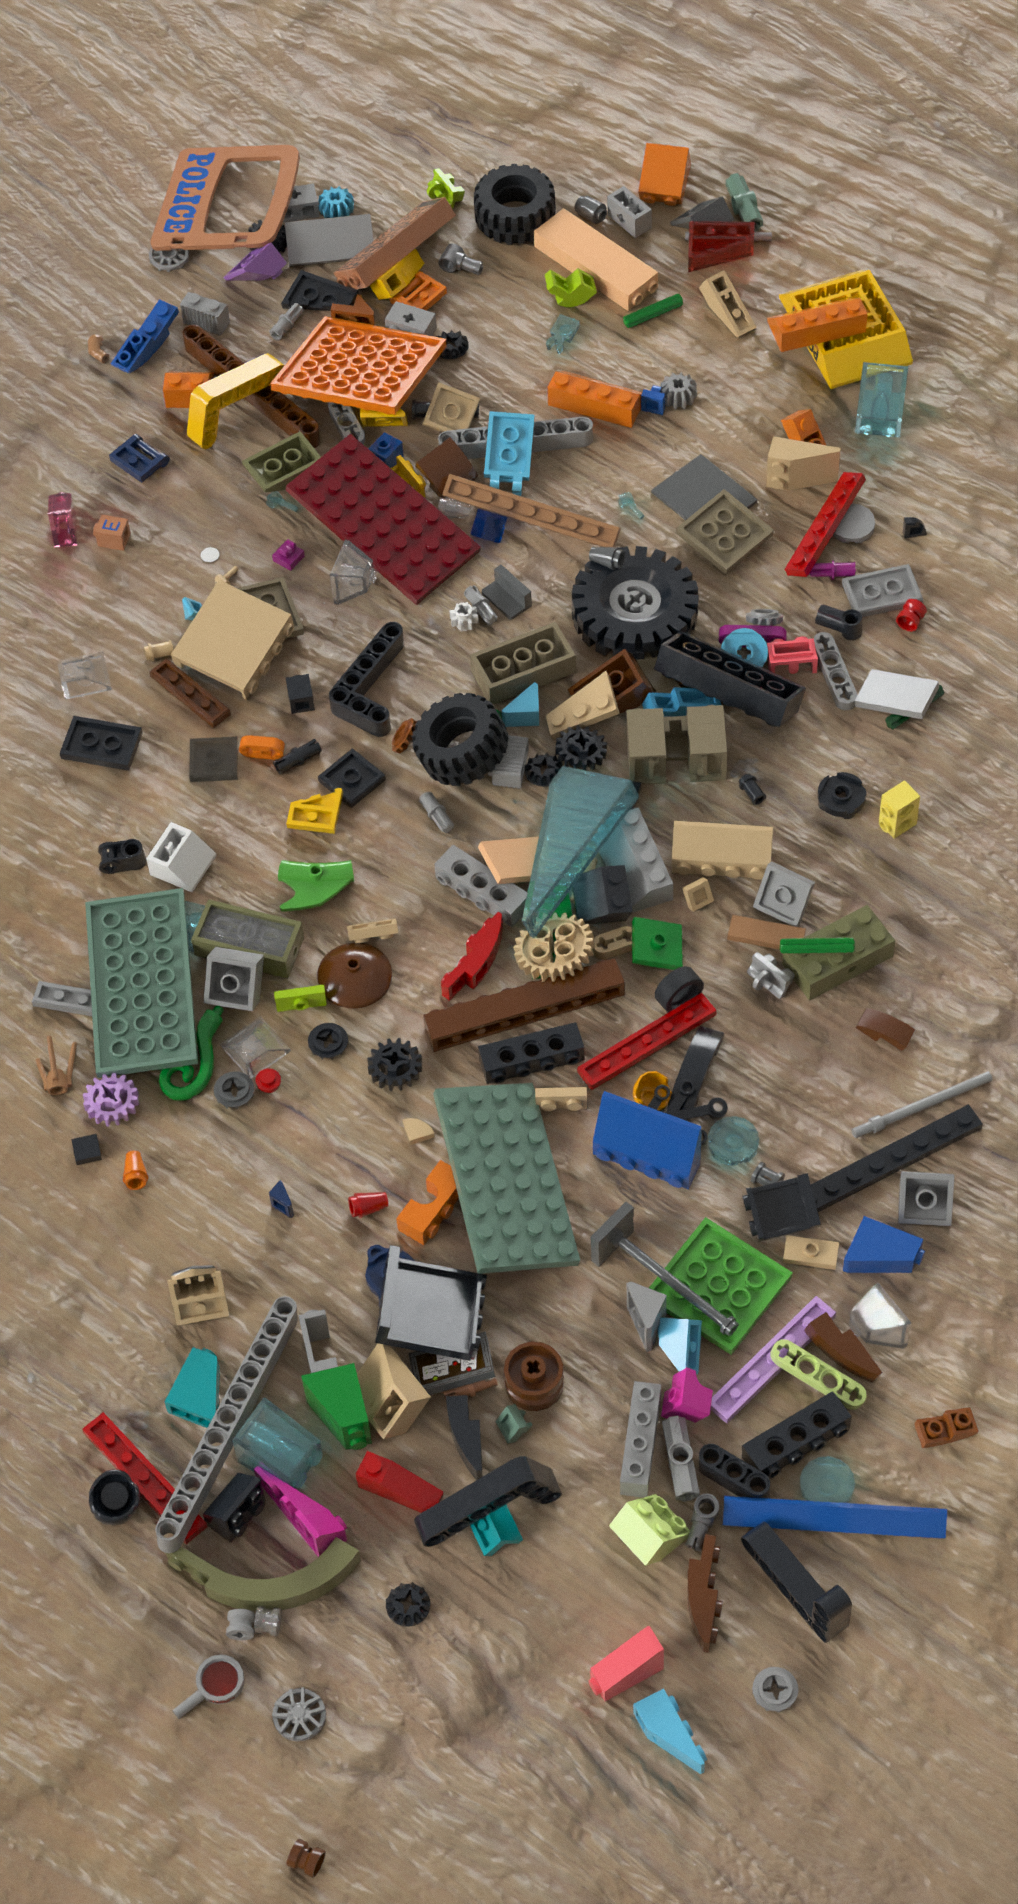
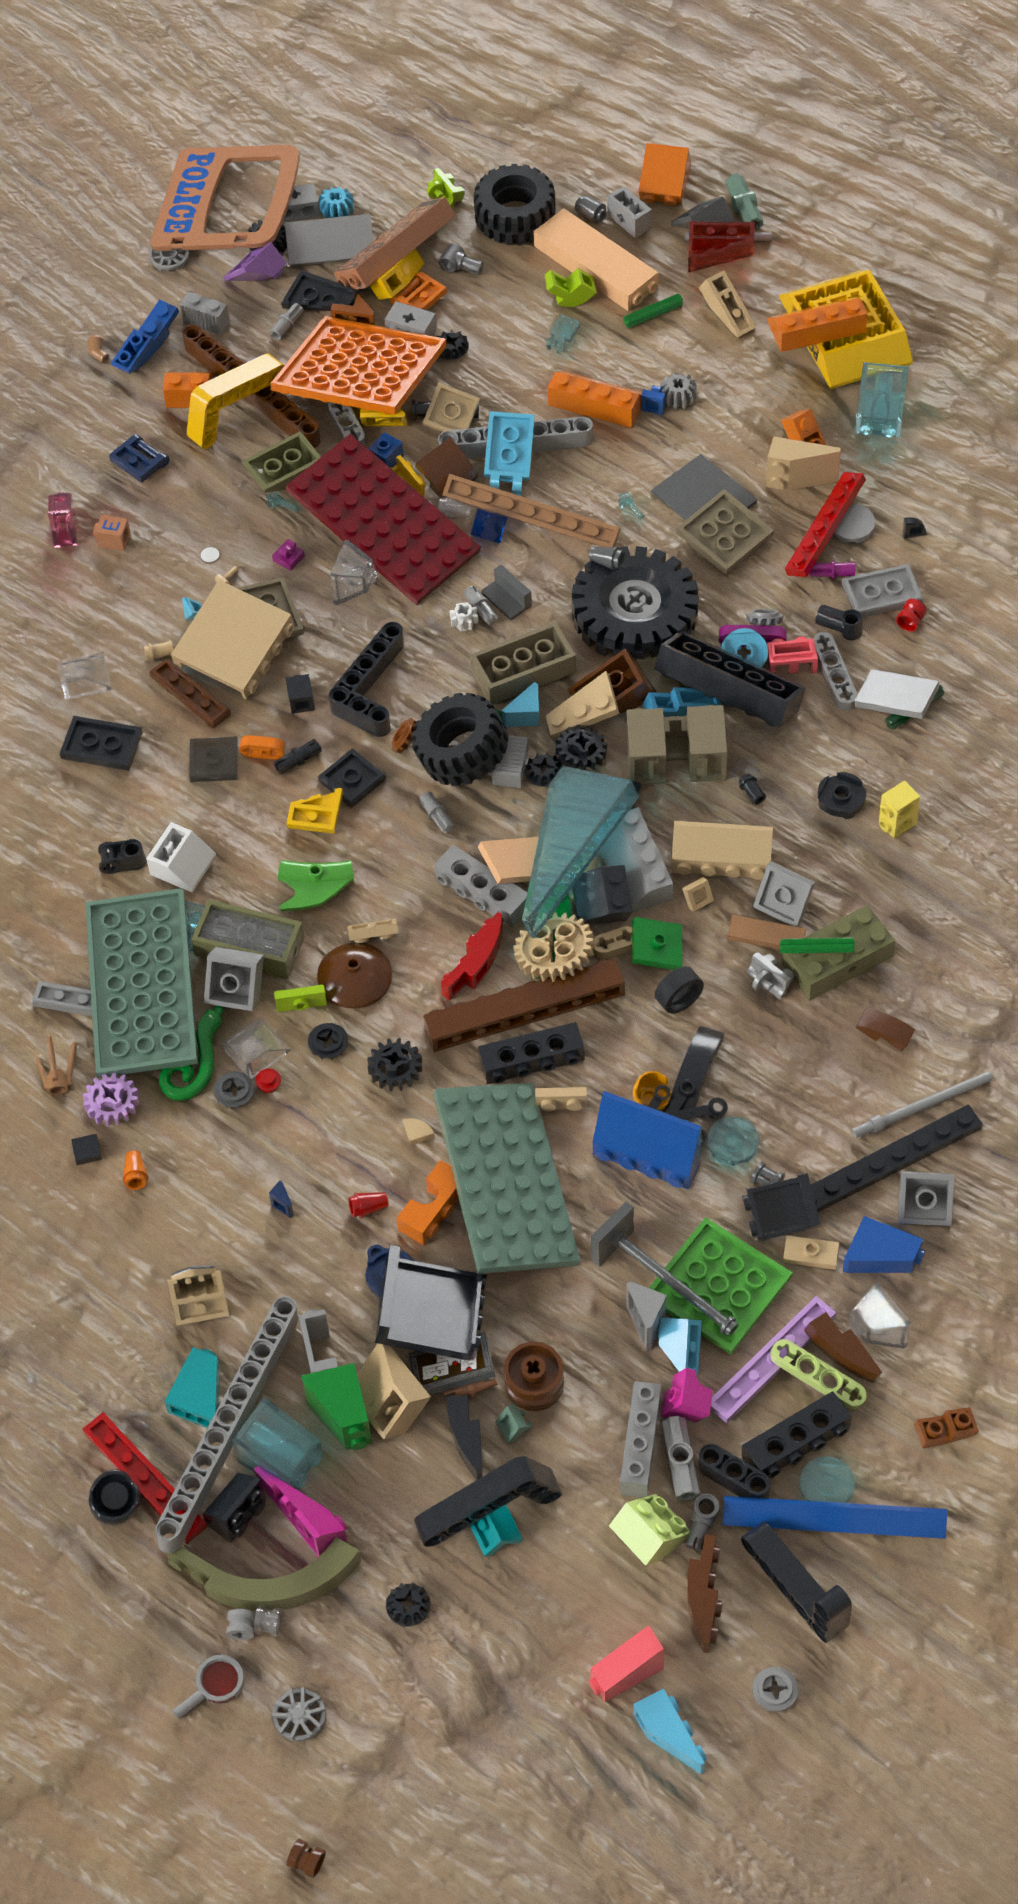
red slope [356,1451,444,1513] -> none
red plate [577,993,717,1090] -> none

